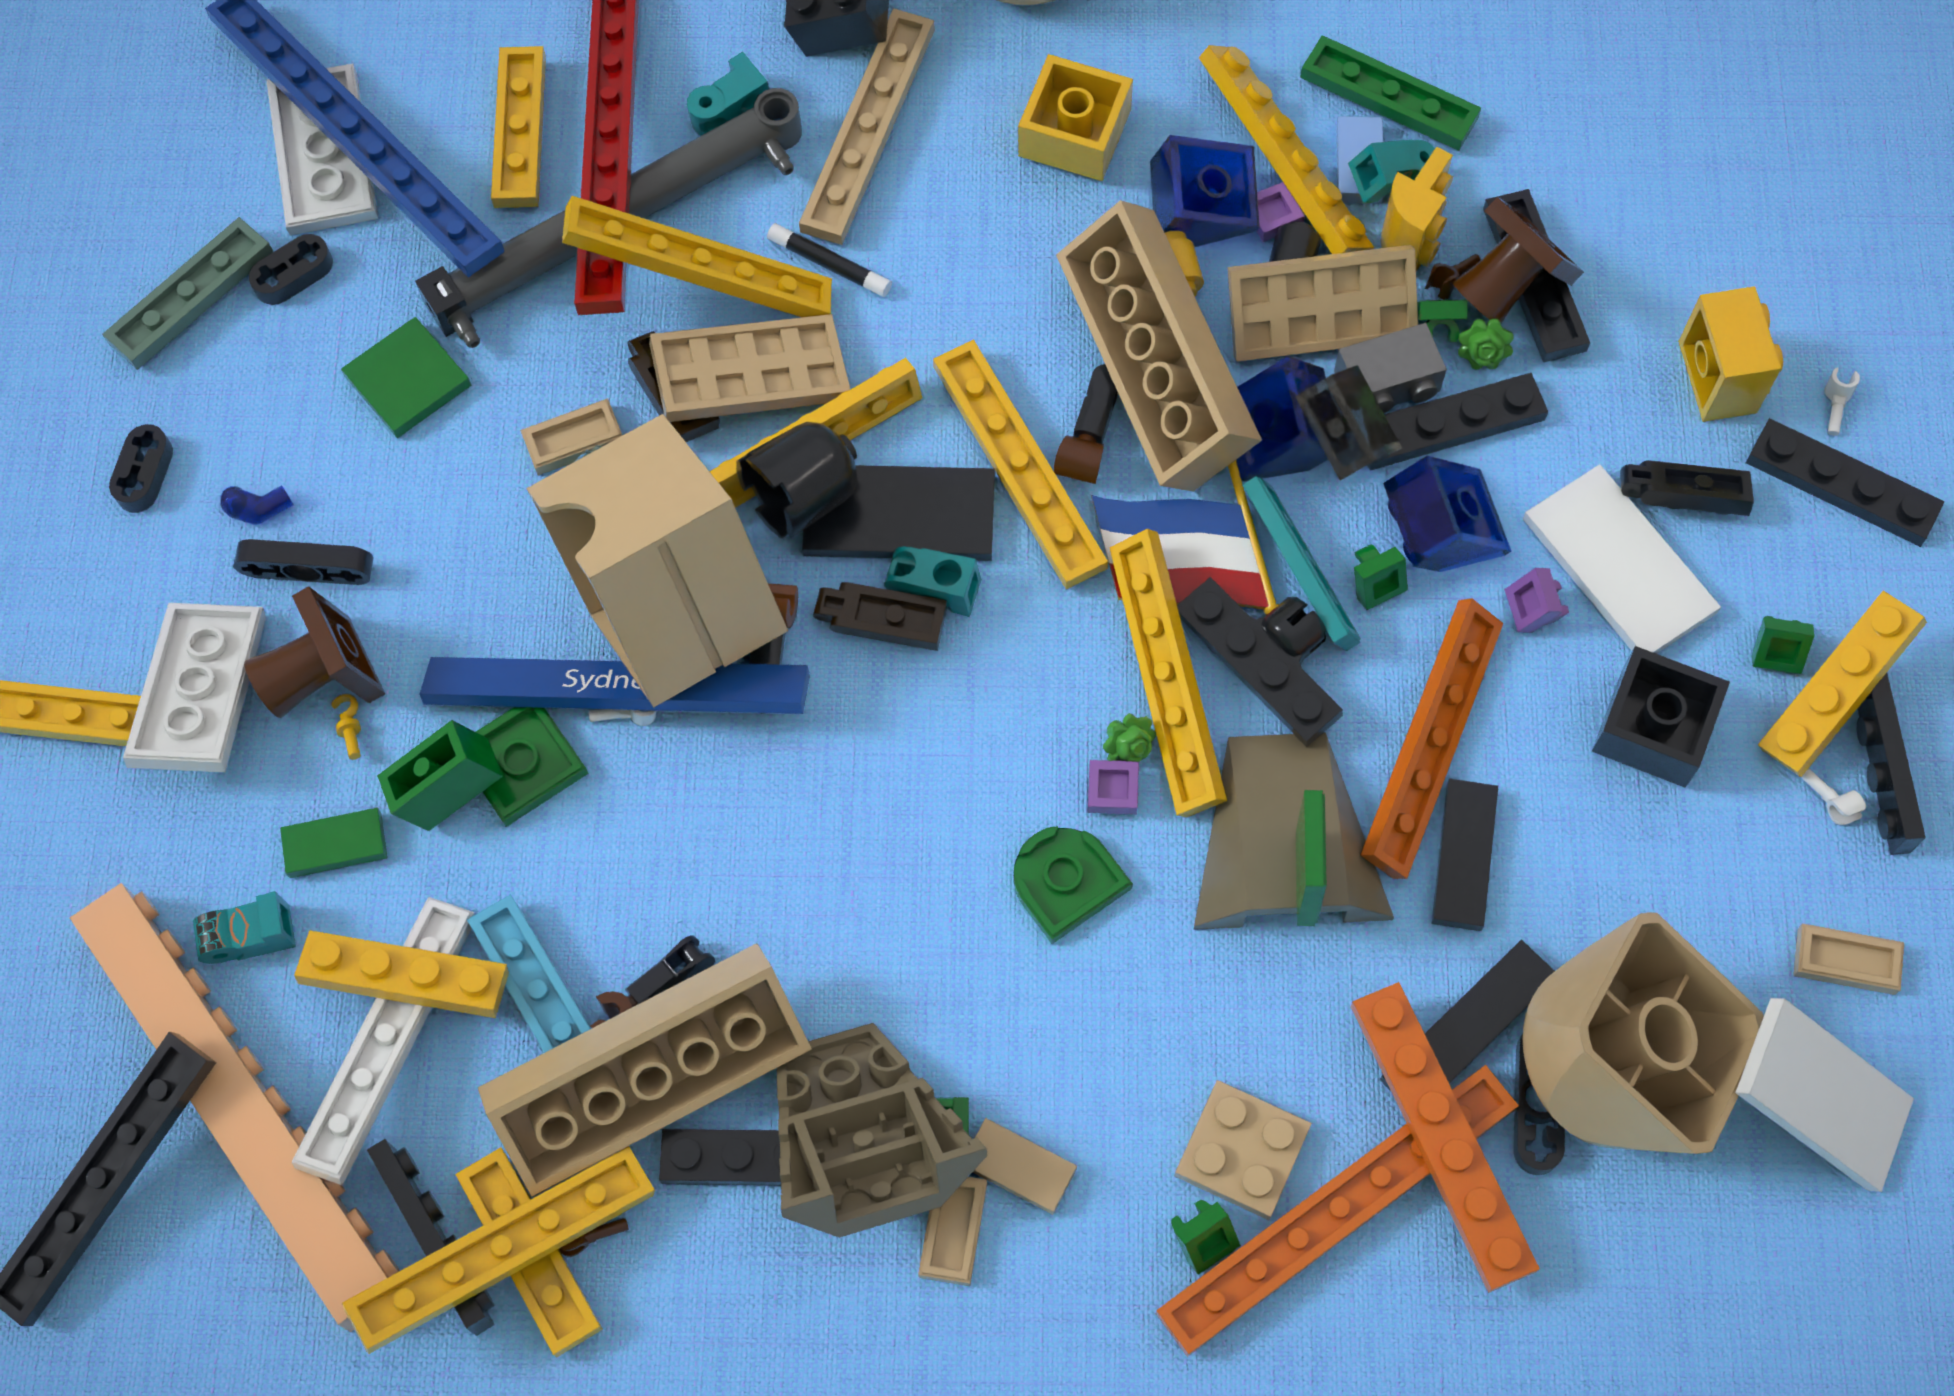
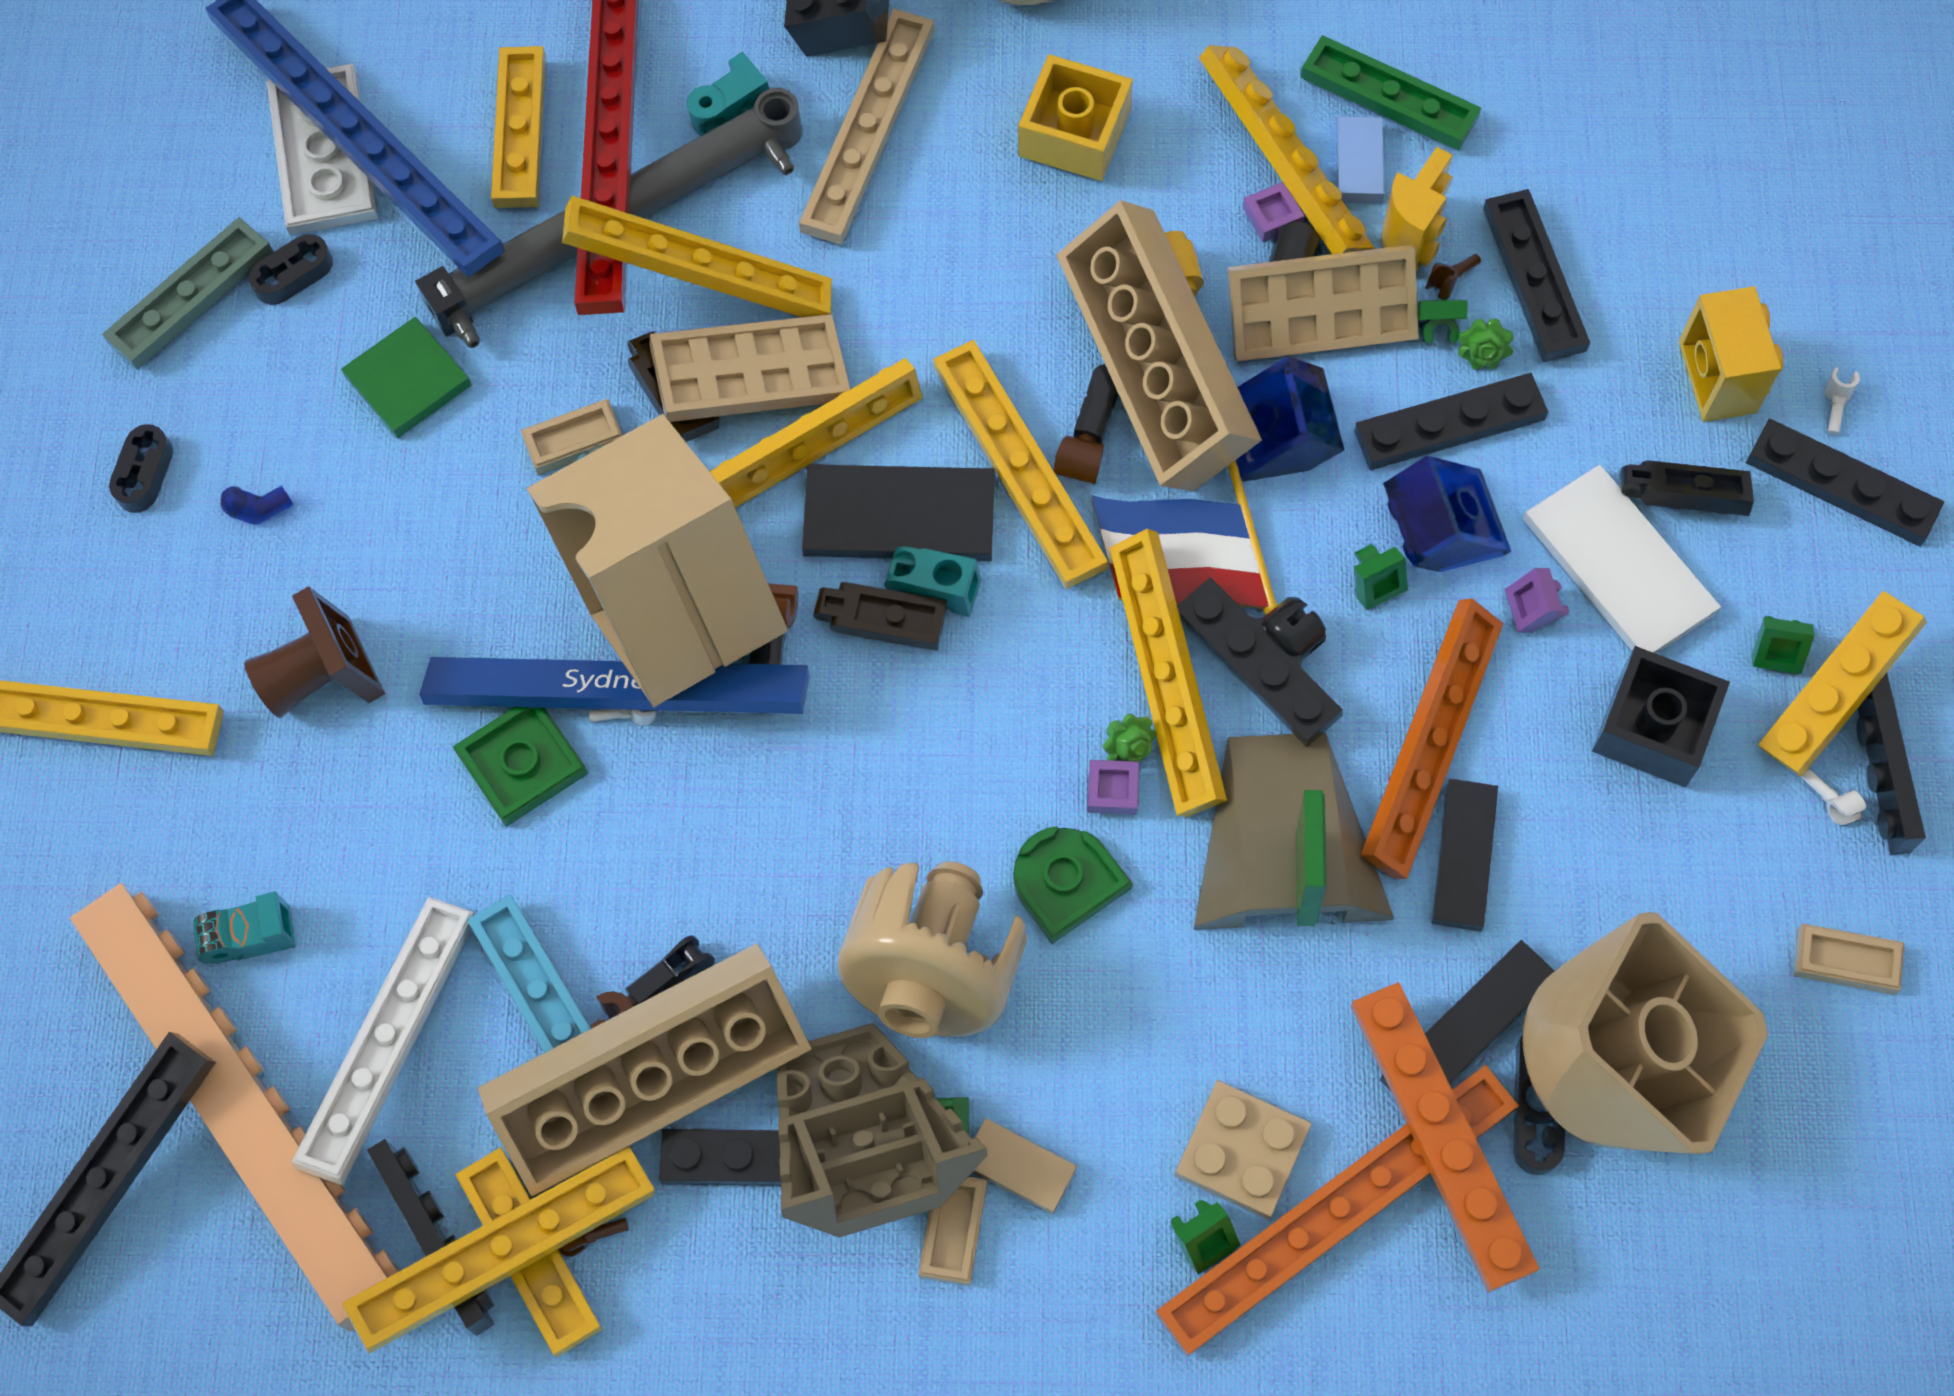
white tile [123,603,266,773] -> none
black beam [233,539,374,585] -> none
green tile [280,807,388,878] -> none
yellow plate [294,930,509,1018] -> none
yellow hand [331,694,361,760] -> none
green brick [377,720,503,831] -> none
black cylinder [736,422,857,538] -> none
black bar [767,223,892,297] -> none
clear blue slope [1150,135,1260,247] -> none
teal tile [1242,476,1361,651] -> none
clear smoke brick [1295,365,1402,480] -> none
flat silver brick [1334,323,1447,418] -> none
teal leg [1348,139,1435,204] -> none
reddish brown plant [1452,197,1584,324] -> none
white tile [1735,998,1914,1192] -> none
none -> tan piece [837,861,1027,1038]

